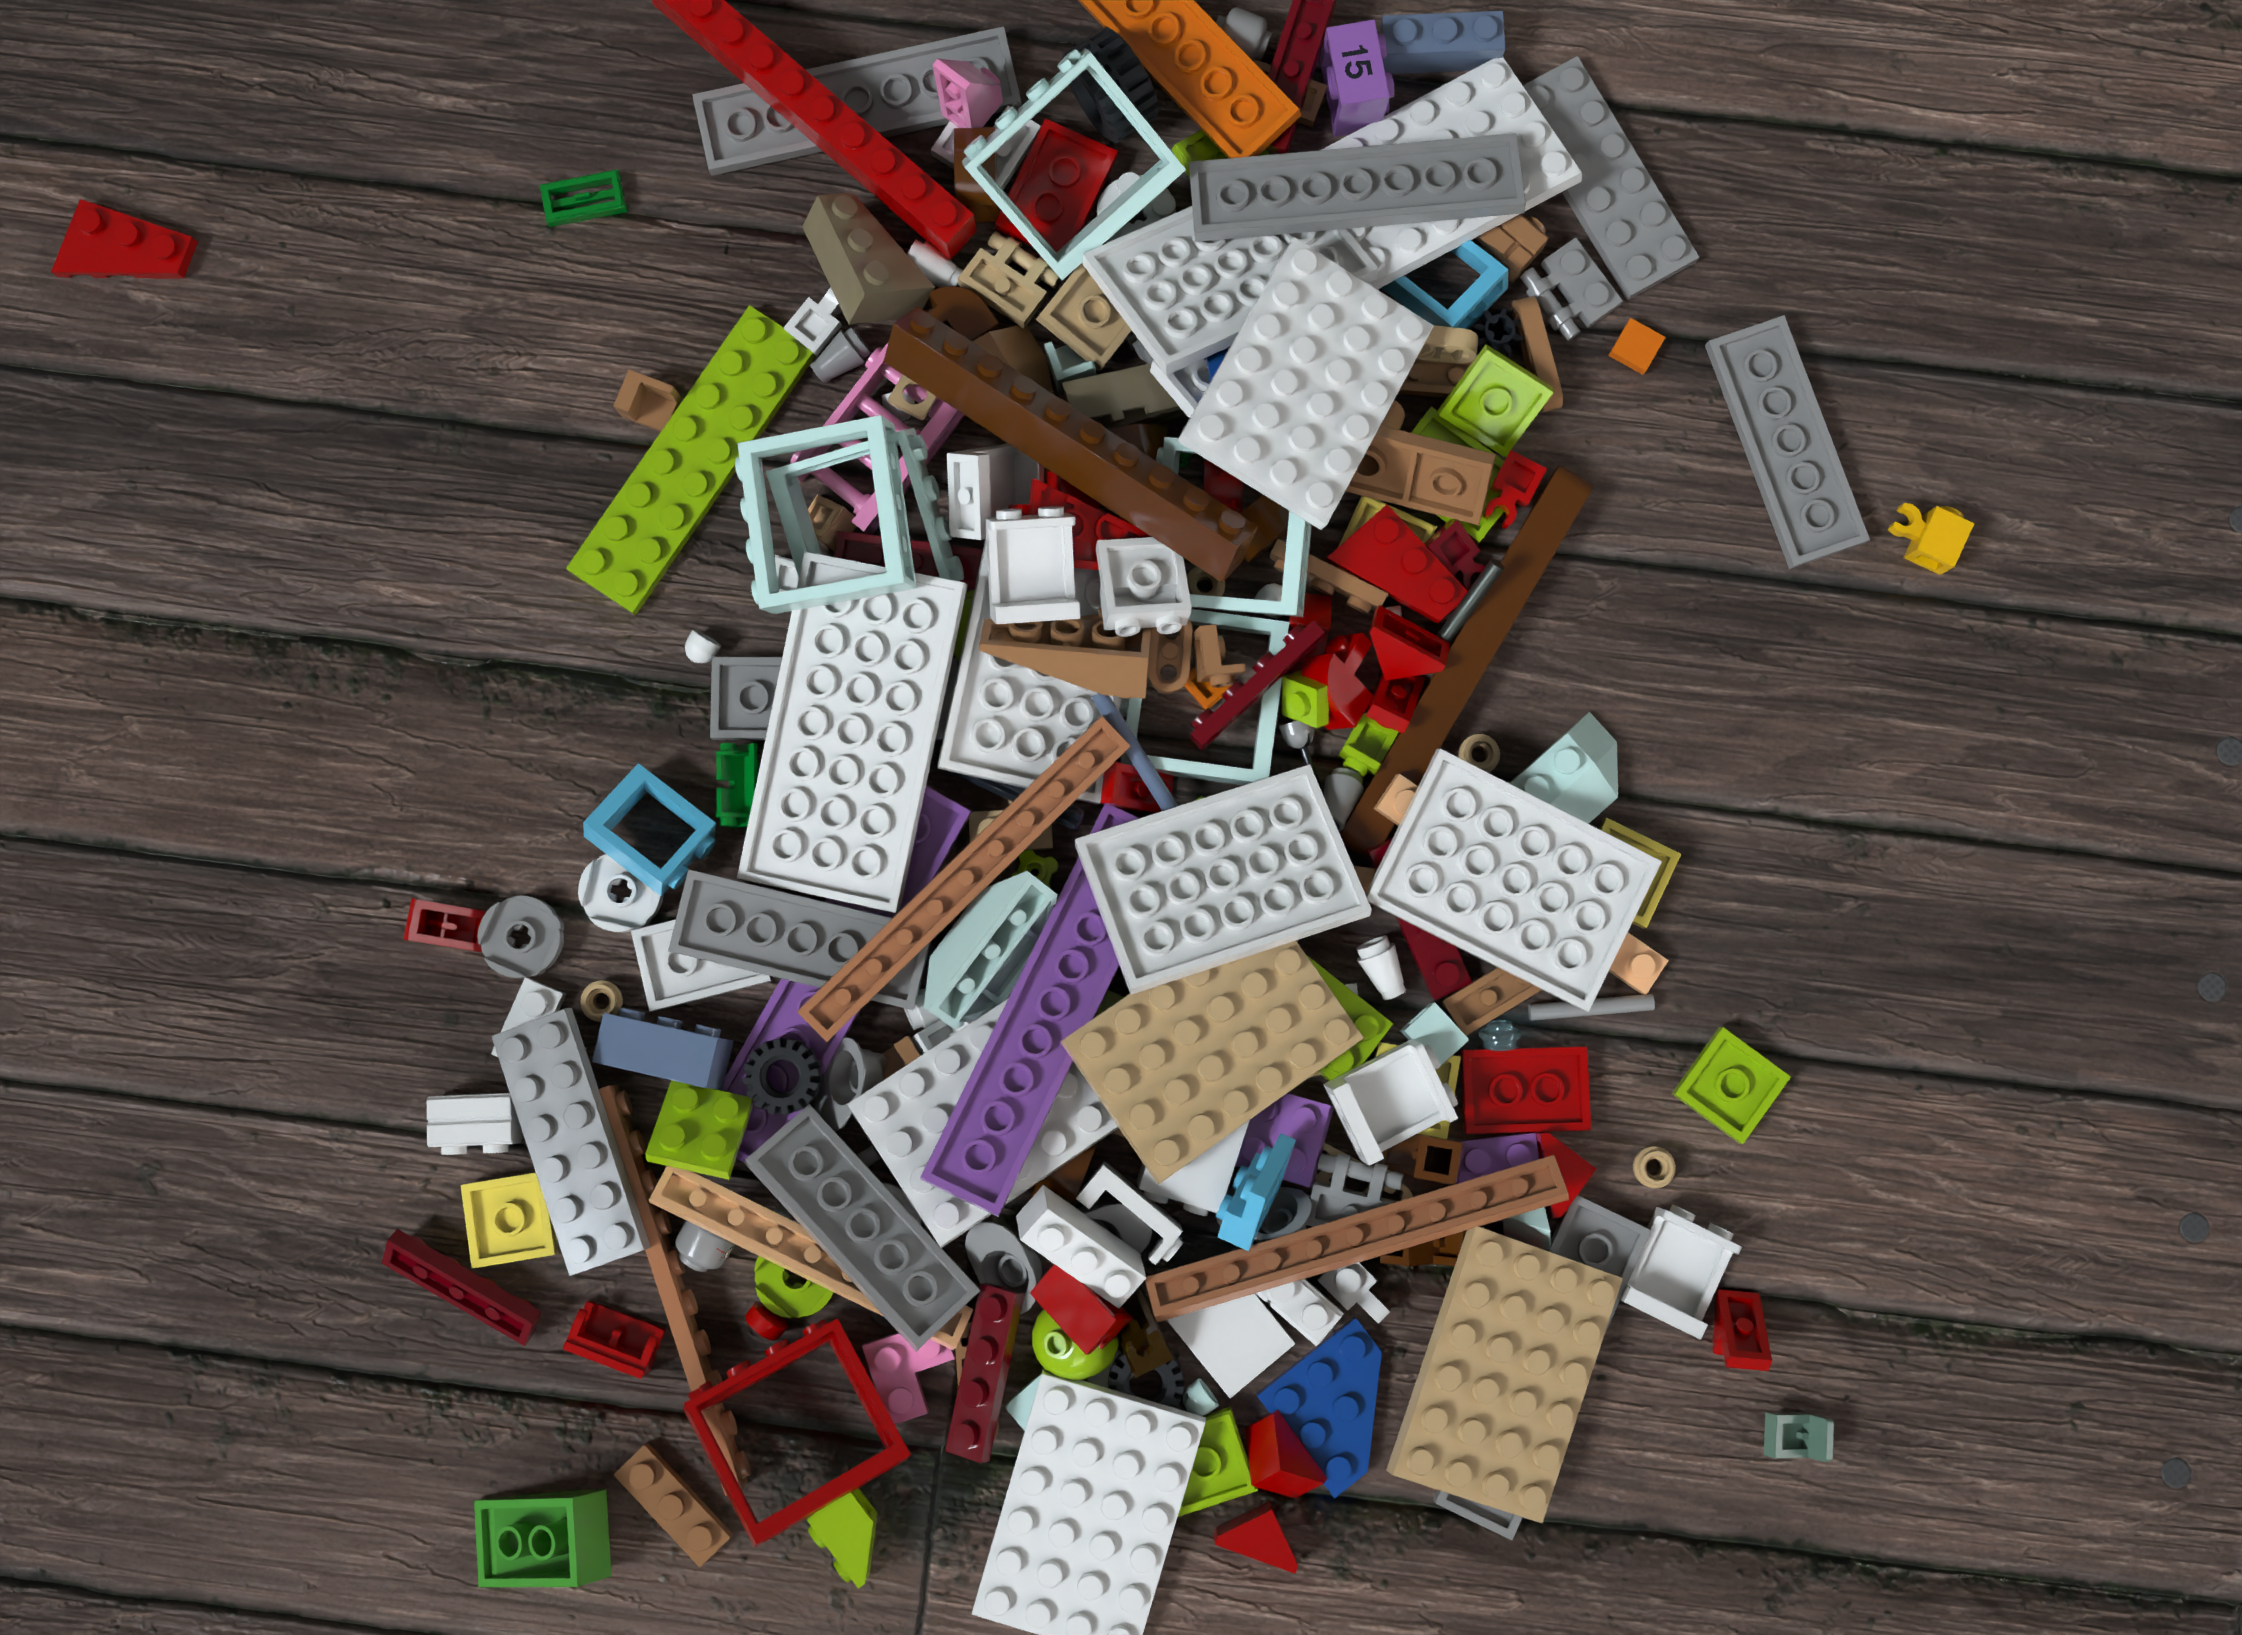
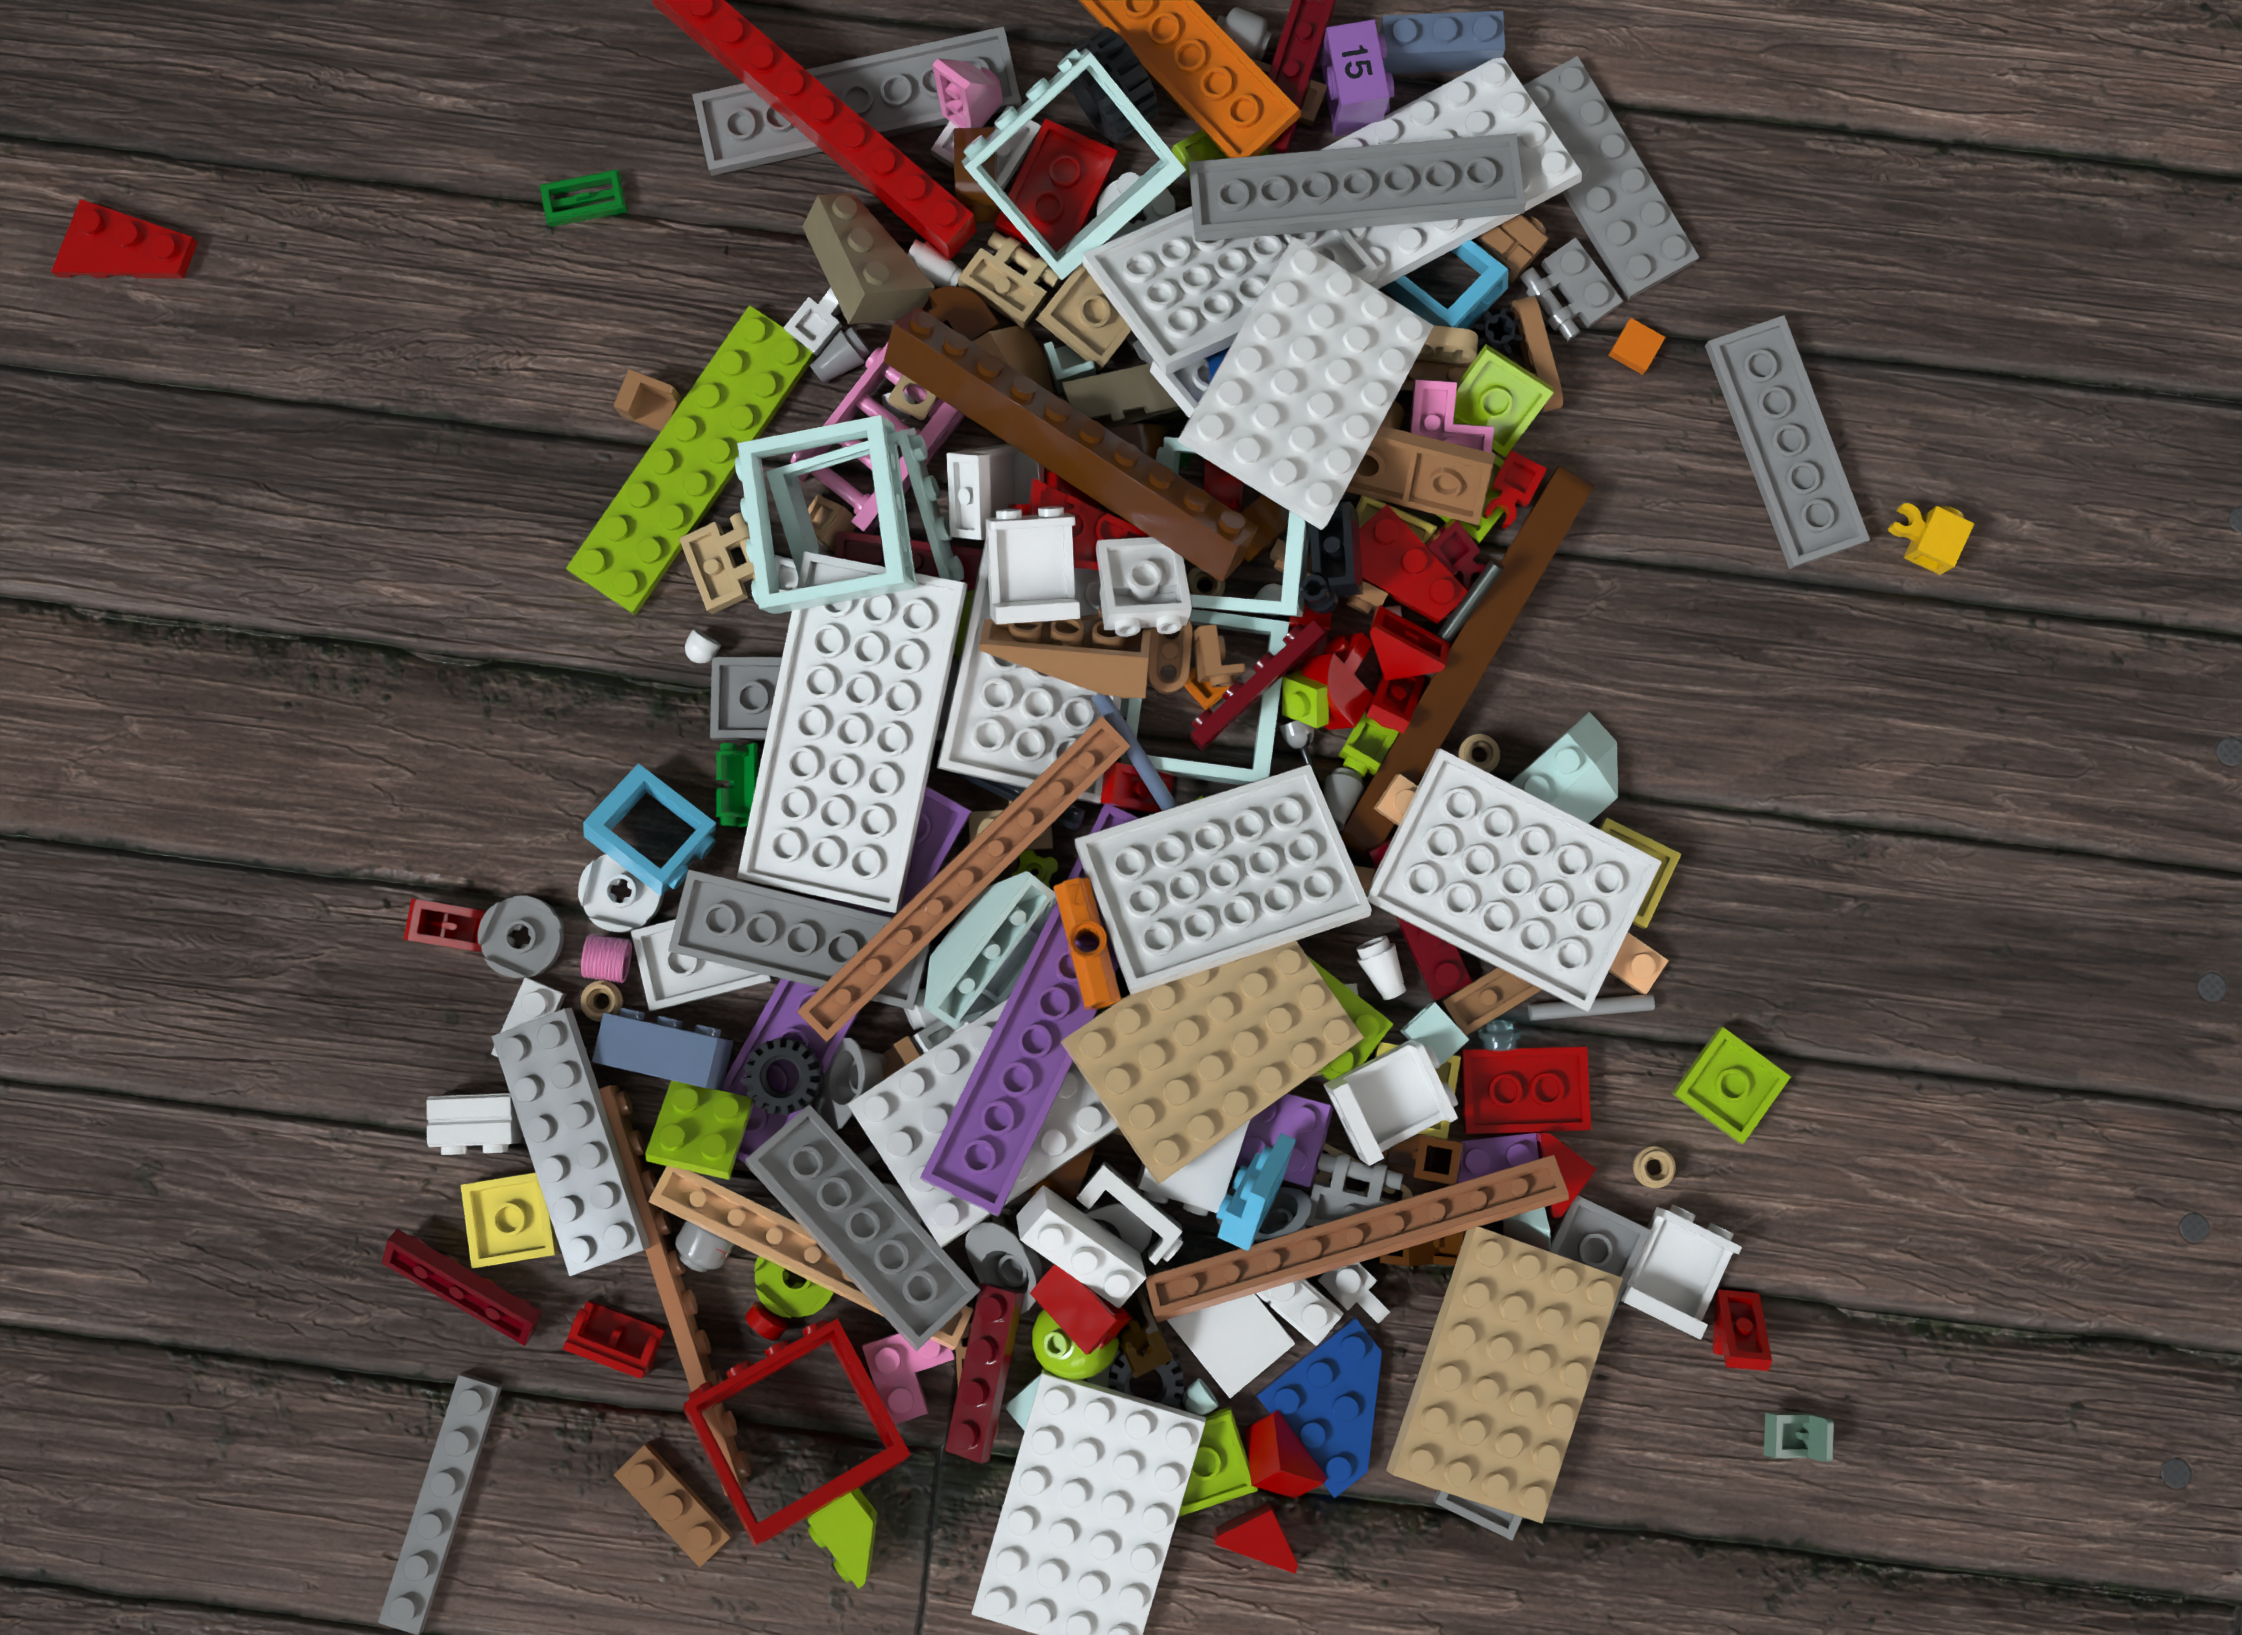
bright green slope [474,1489,611,1587] -> none
none -> light grey plate [378,1373,502,1635]
none -> bright pink piece [581,934,632,984]
none -> tan plate [679,512,755,614]
none -> orange piece [1054,877,1121,1010]
none -> black hinge [1300,501,1363,615]
none -> bright pink plate [1409,379,1494,453]

